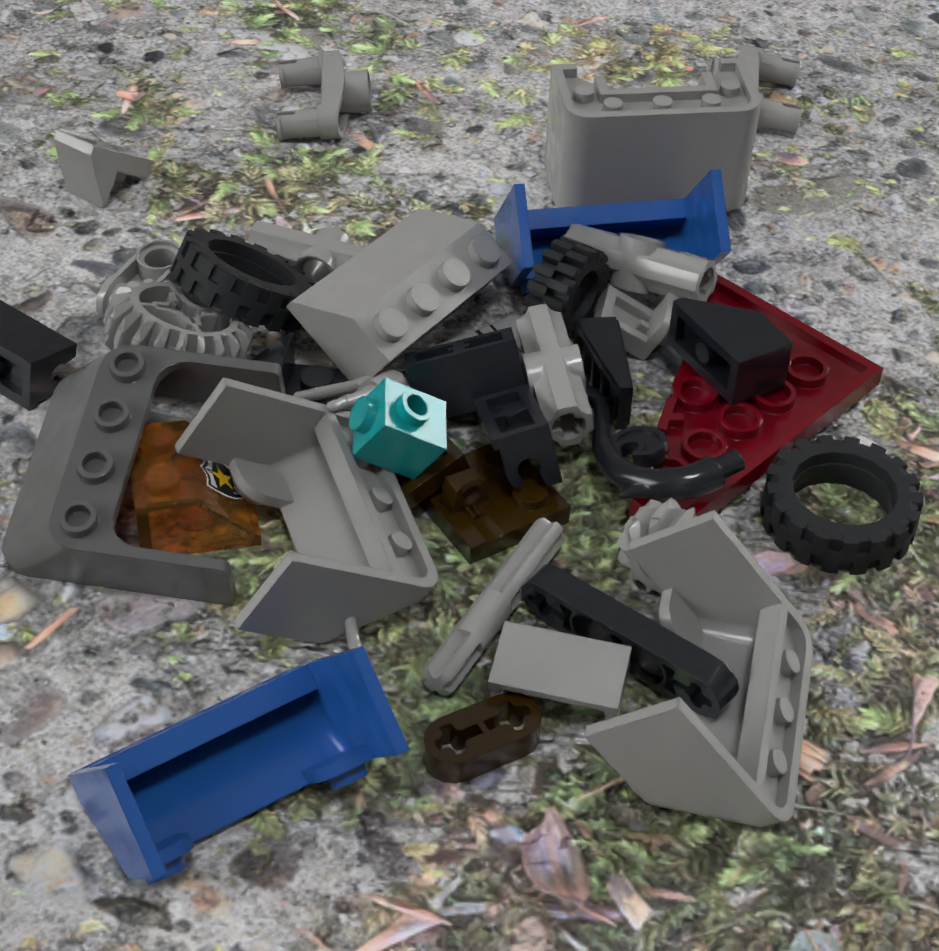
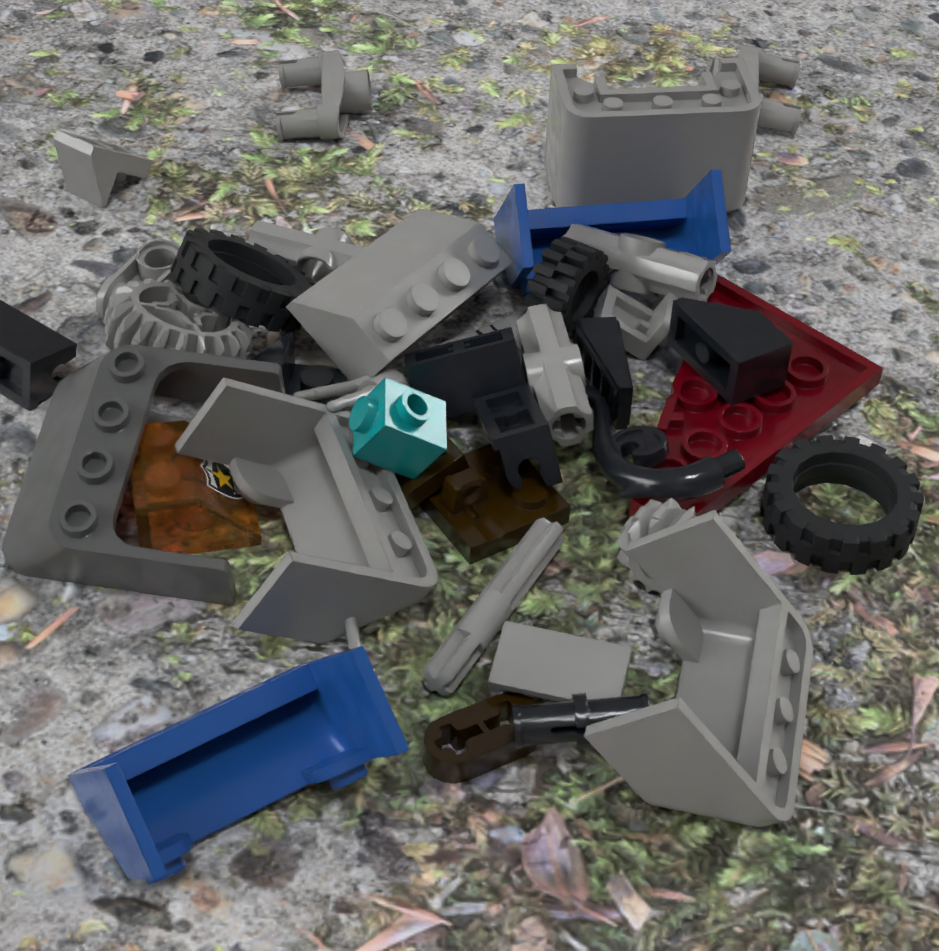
black beam [521,564,739,718] -> none
none -> black pin [512,693,650,749]

